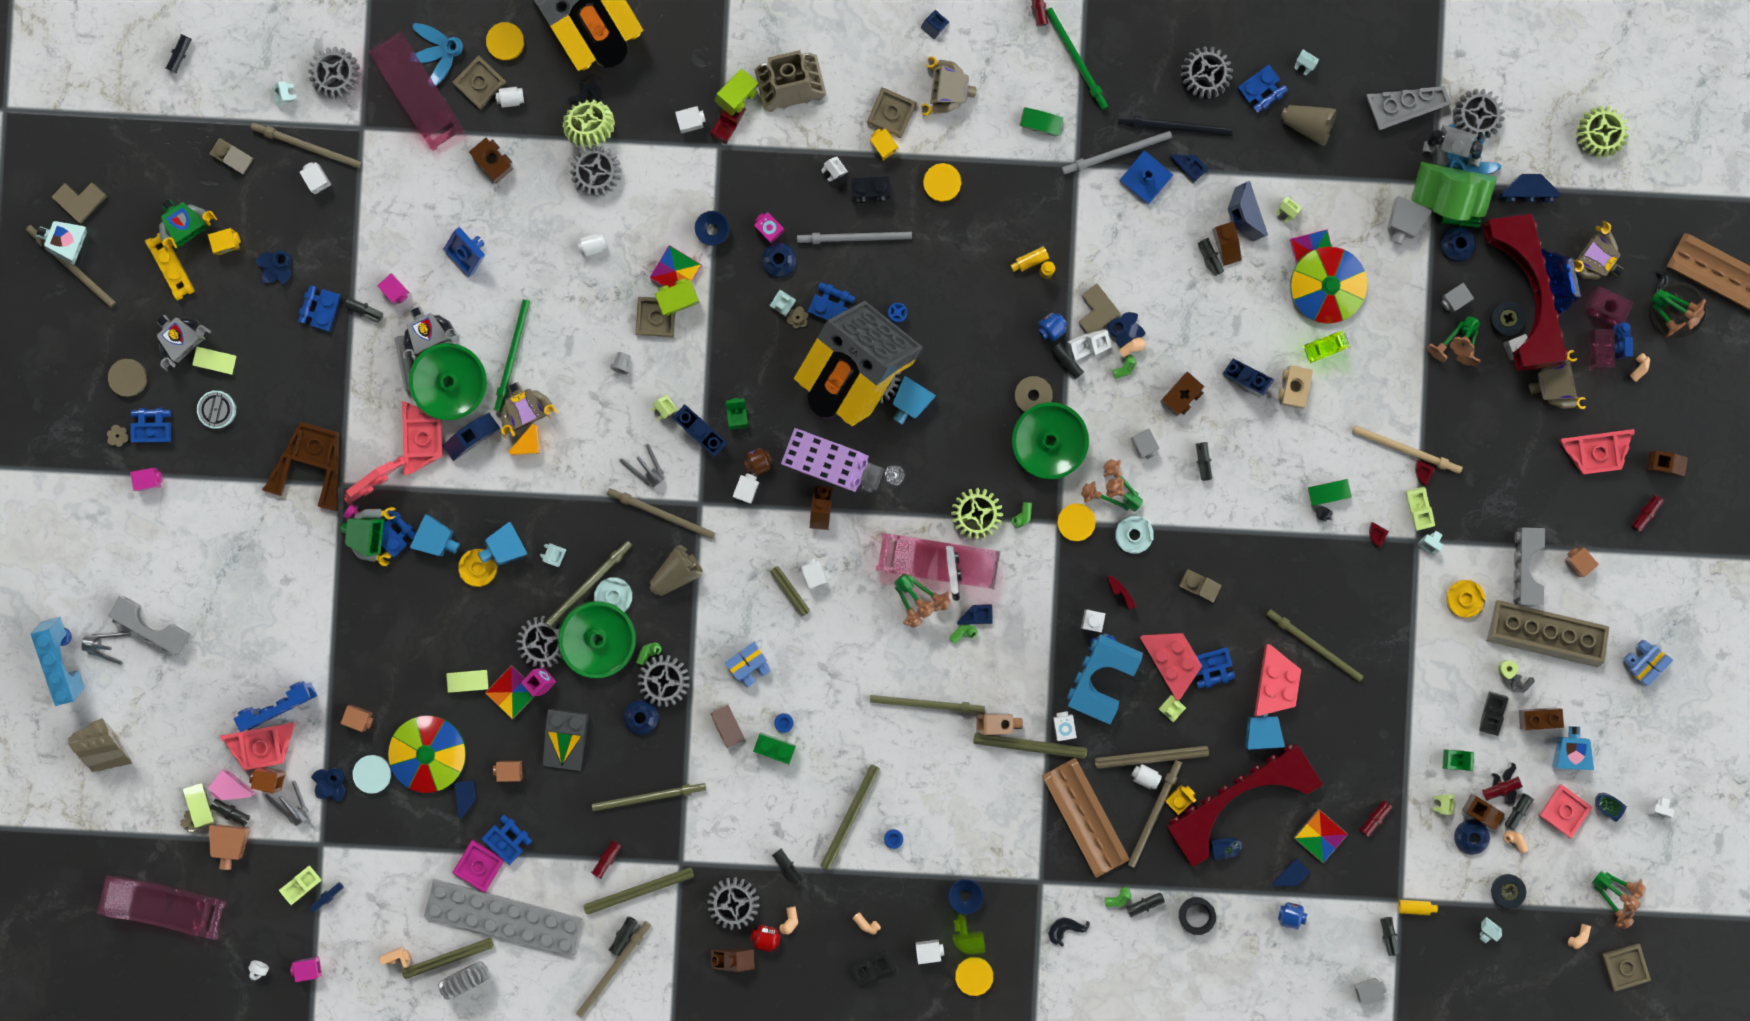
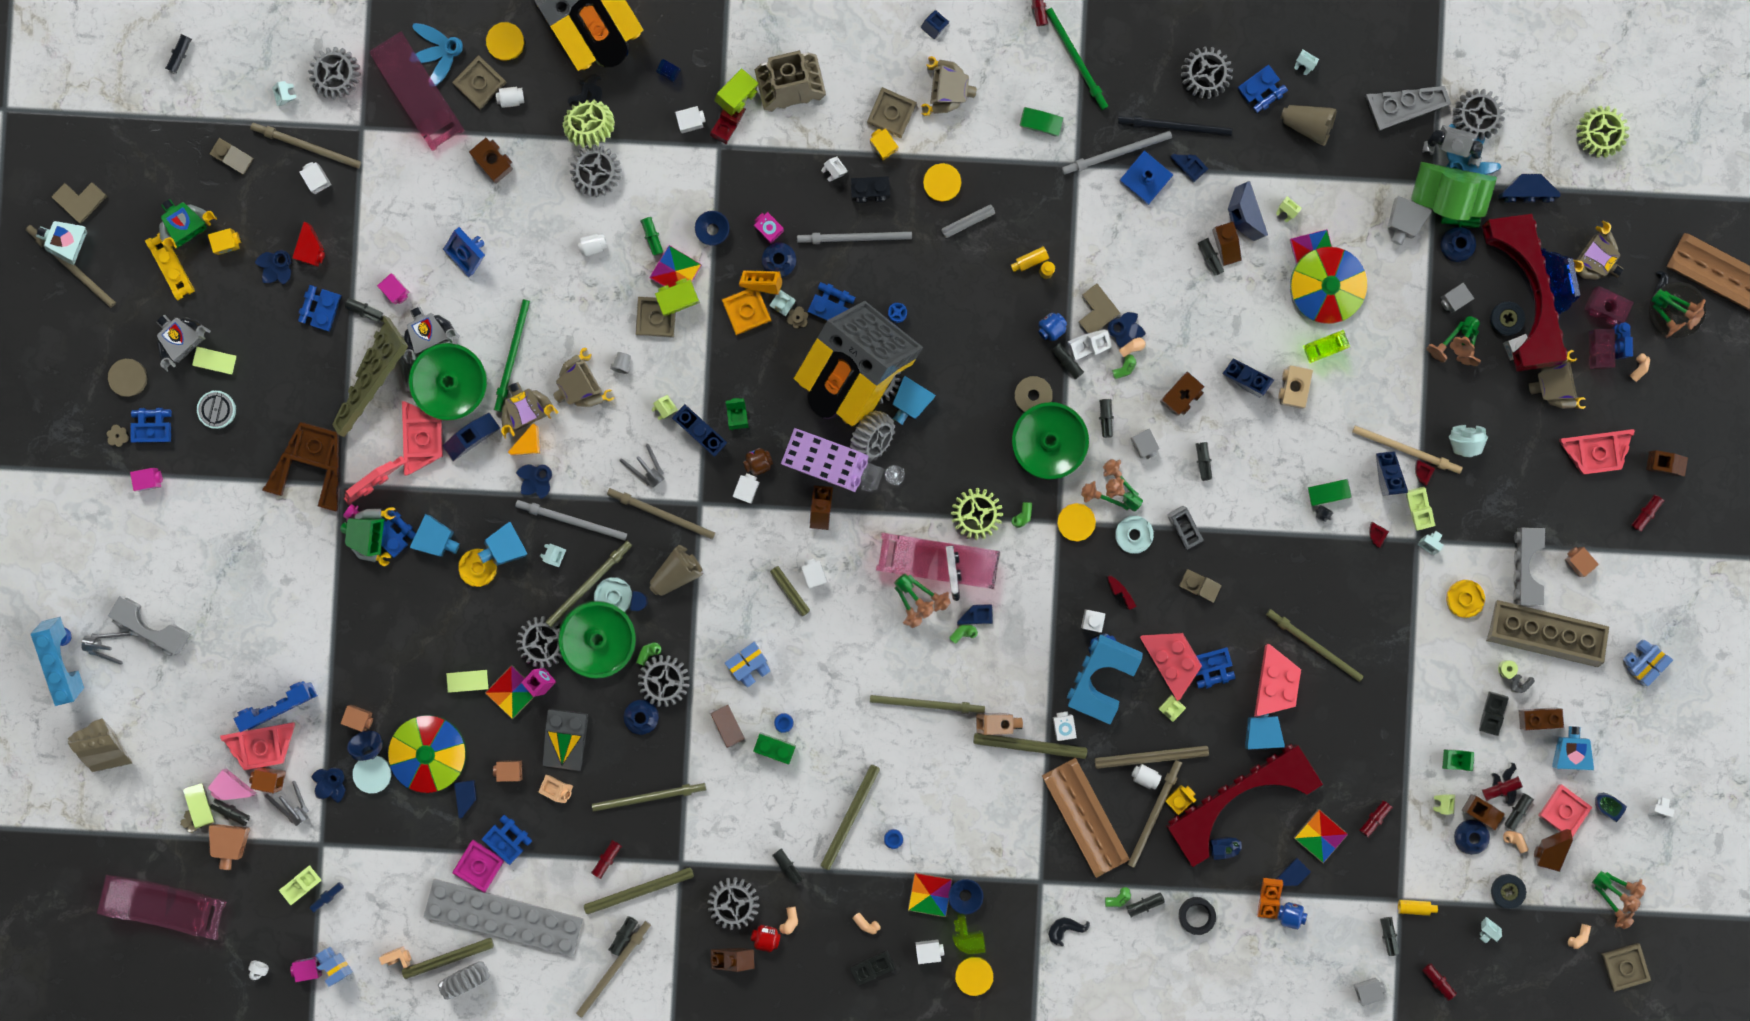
none -> red slope [292,222,325,267]
none -> medium blue hips [315,947,353,987]
none -> olive wing [332,315,408,437]
none -> dark blue piece [347,731,383,761]
none -> light grey bar [515,500,627,541]
none -> dark blue plate [516,464,552,499]
none -> light nougat bracket [538,775,573,803]
none -> dark tan torso [553,348,614,407]
none -> dark blue brick [630,591,648,611]
none -> green axle [640,217,663,256]
none -> clear blue brick [656,59,681,82]
none -> light orange tile [722,289,771,335]
none -> light orange slope [739,271,782,295]
none -> light grey gear [850,410,895,462]
none -> tile [908,872,952,917]
none -> light grey axle [942,205,995,238]
none -> pearl dark grey axle [1099,399,1114,438]
none -> dark grey slope [1167,506,1204,550]
none -> orange slope [1257,878,1283,919]
none -> dark blue slope [1376,451,1408,496]
none -> dark red pin [1422,963,1457,1001]
none -> light aqua cone [1449,425,1488,457]
none -> reddish brown slope [1534,829,1573,872]

